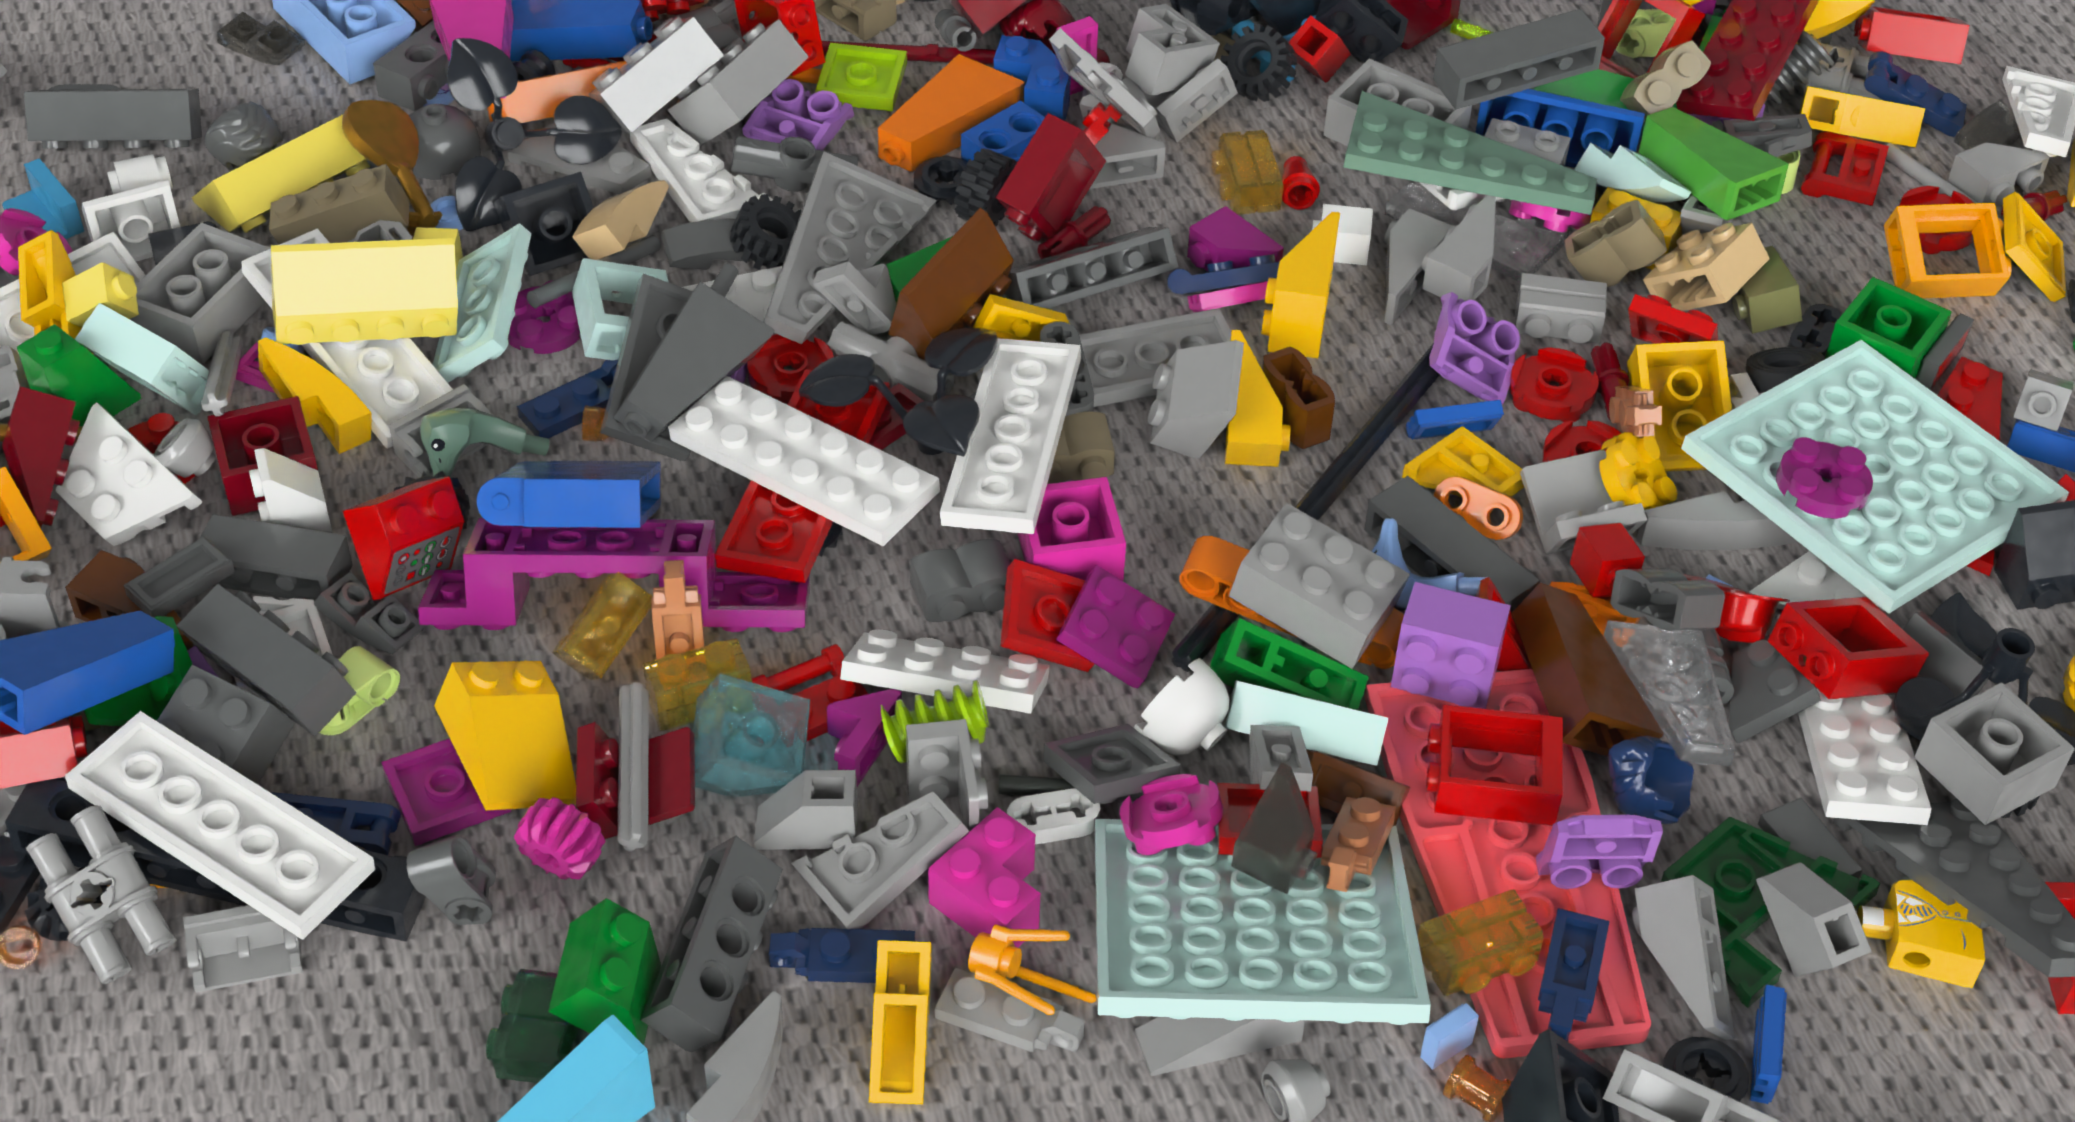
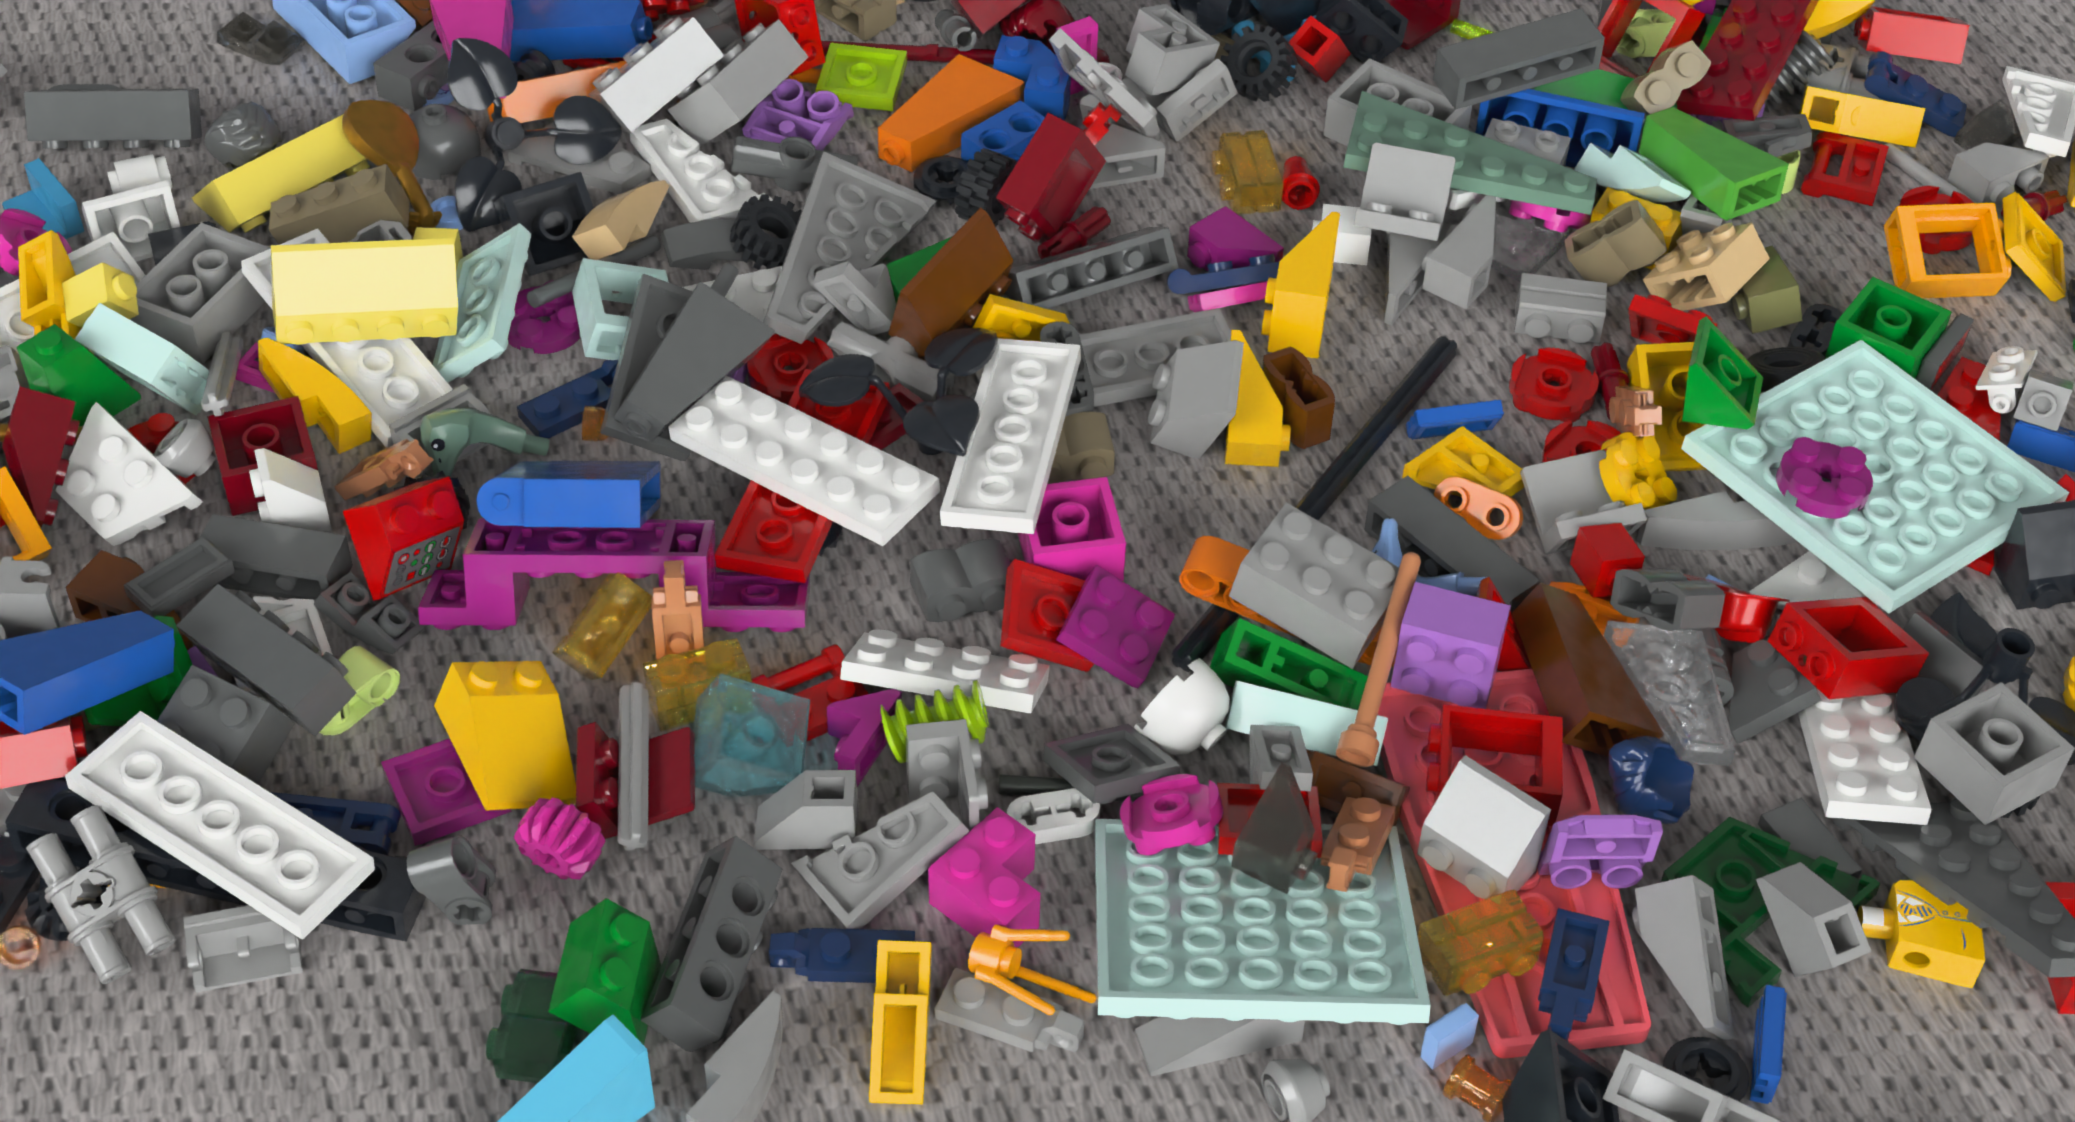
medium lavender slope [1429,292,1520,404] -> none
none -> nougat hinge [334,439,434,500]
none -> nougat piece [1336,552,1421,767]
none -> light grey bracket [1353,143,1456,241]
none -> slope [1417,755,1551,909]
none -> green slope [1682,316,1763,430]
none -> white hinge [1976,346,2038,414]

